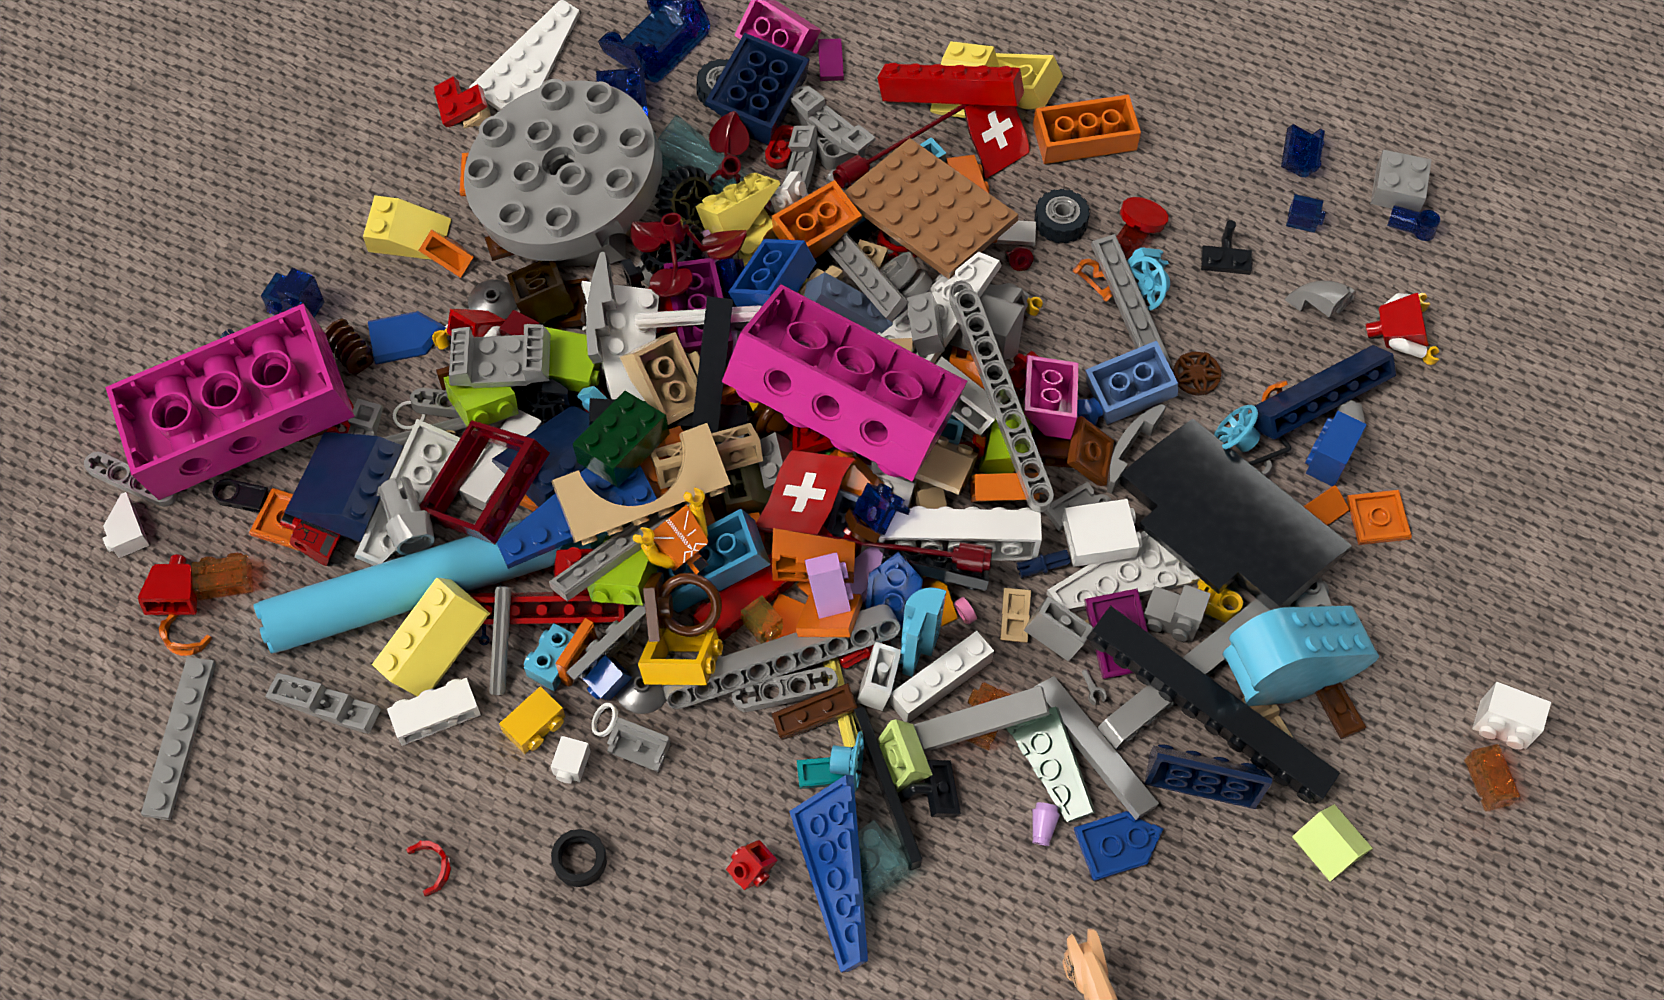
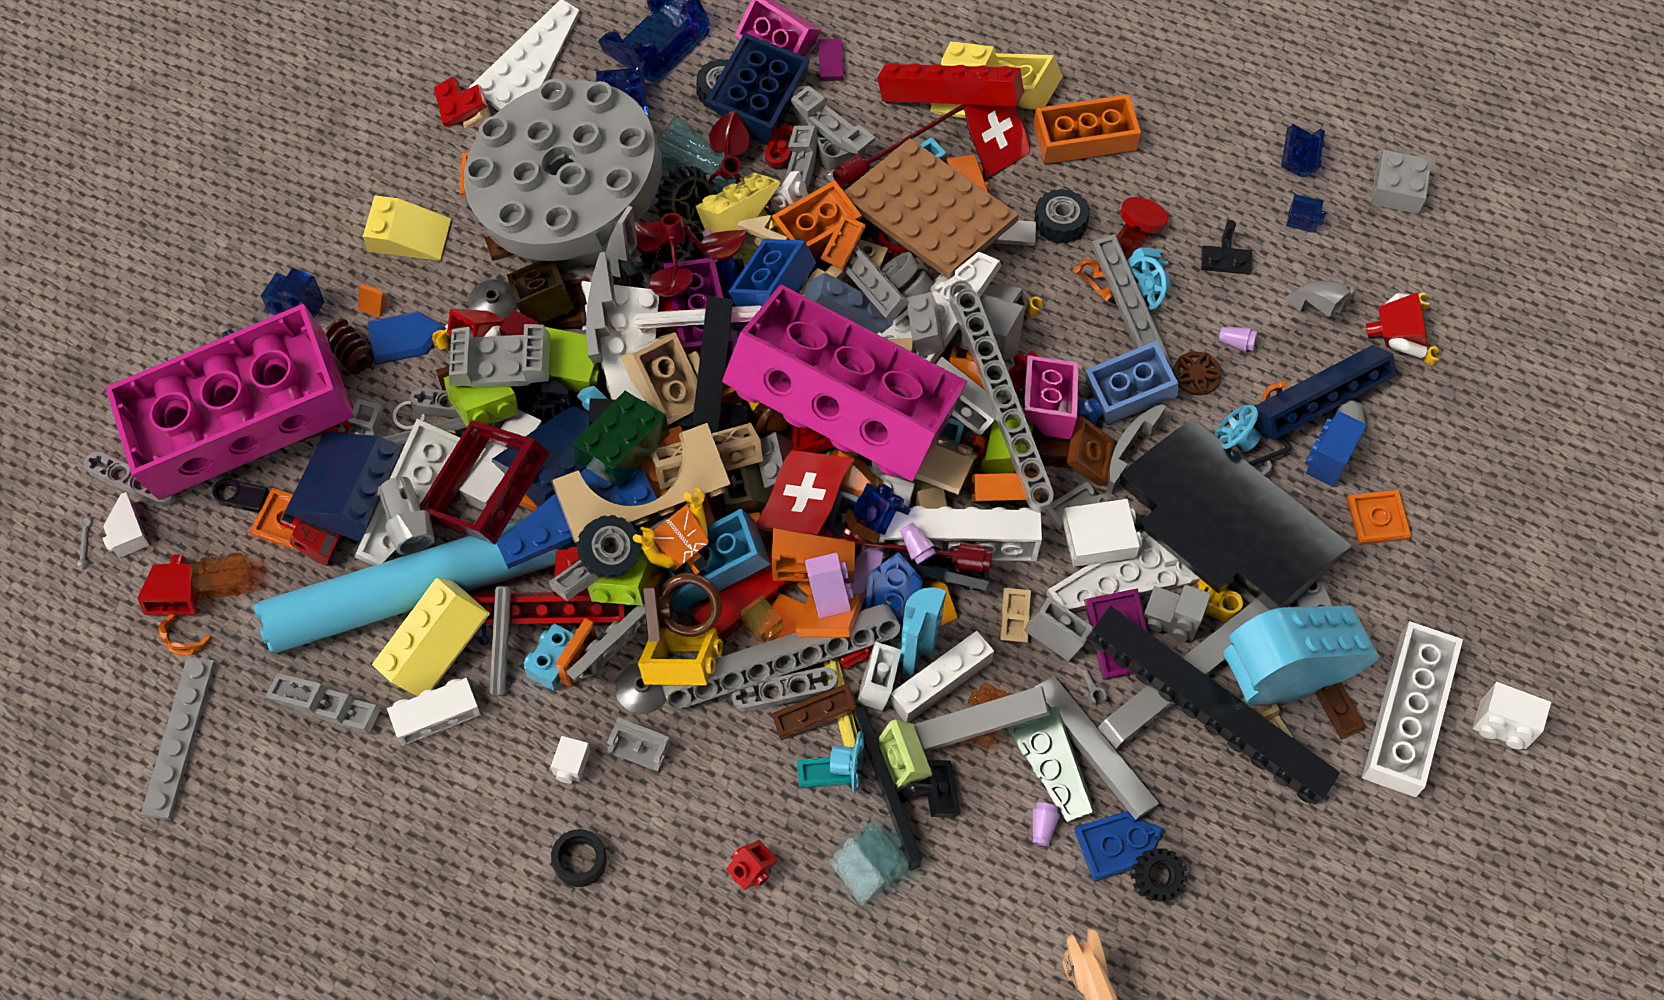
red helmet [406,840,451,897] -> none
orange slope [418,230,474,278] -> none
yellow brick [499,686,566,754] -> none
blue brick [583,655,632,701] -> none
white piece [592,703,618,737] -> none
blue wing [789,775,868,973] -> none
bright pink tile [954,597,977,625] -> none
dark red plate [1005,247,1033,271] -> none
dark blue axle [1016,550,1070,579] -> none
dark blue slope [1144,744,1273,809] -> none
yellowish green slope [1292,804,1373,881] -> none
orange slope [1303,485,1349,526] -> none
clear blue piece [1387,205,1440,241] -> none
clear orange brick [1464,744,1520,812] -> none
none -> light grey hinge [77,518,92,569]
none -> orange slope [358,284,388,318]
none -> black wheel [576,515,641,578]
none -> light grey slope [606,206,637,285]
none -> tan slope [736,215,787,251]
none -> orange plate [820,214,866,271]
none -> lavender cone [900,522,936,565]
none -> black tyre [1131,848,1188,901]
none -> lavender cone [1219,327,1258,352]
none -> white brick [1361,621,1463,797]

